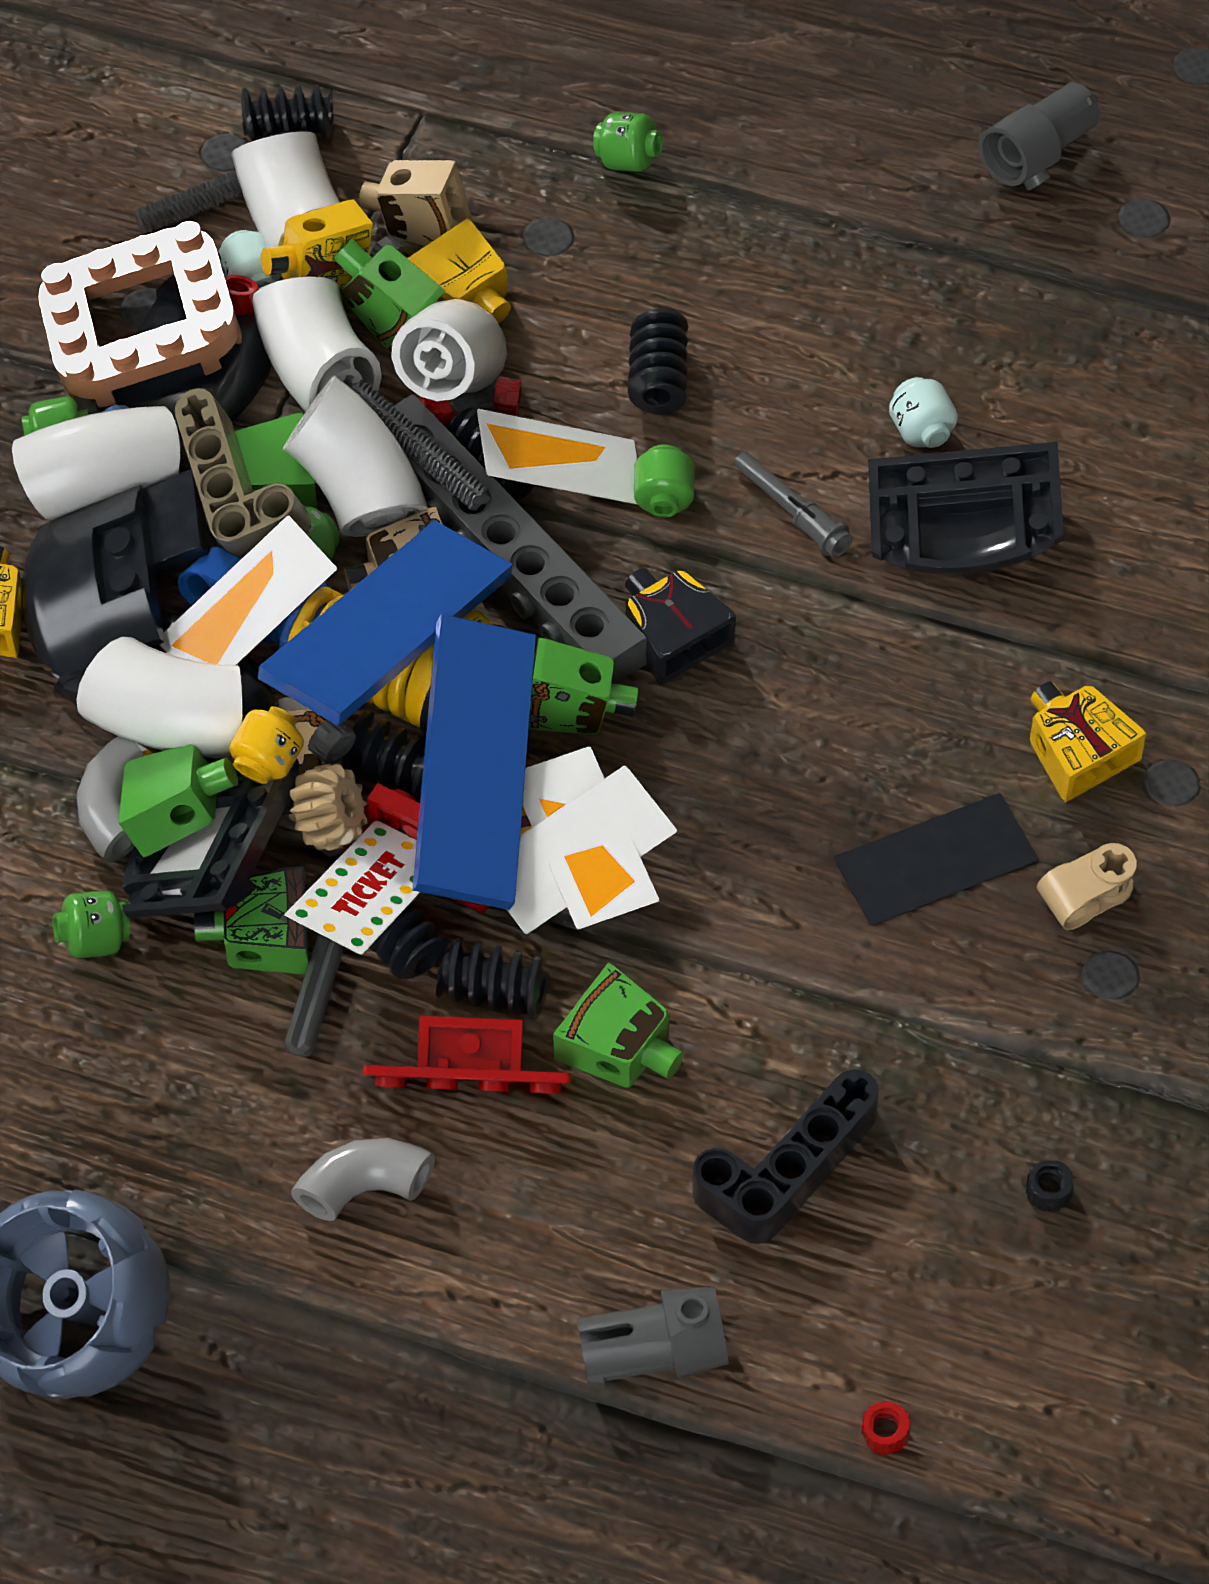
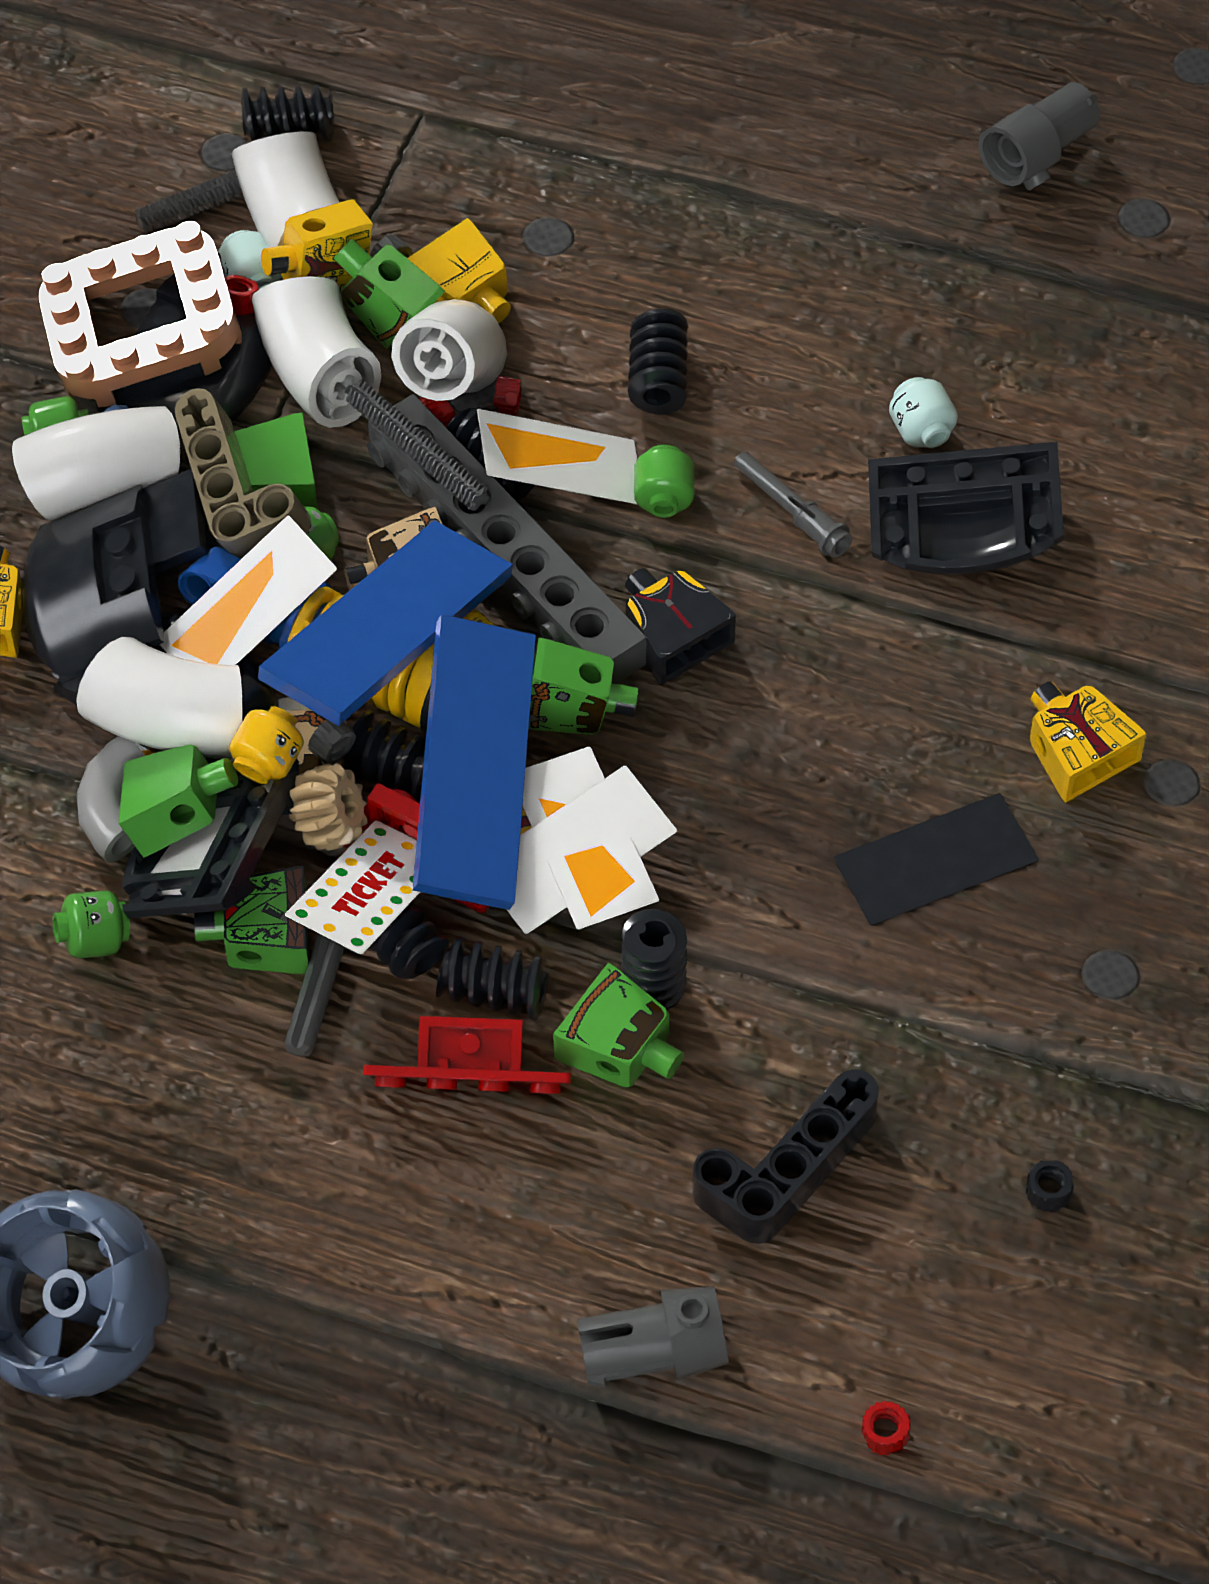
white brick [283,376,428,537] -> none
light grey cylinder [291,1138,435,1221] -> none
tan torso [359,160,472,246] -> none
bright green head [593,112,663,172] -> none
tan piece [1037,843,1137,930] -> none
none -> black piece [622,909,687,1010]

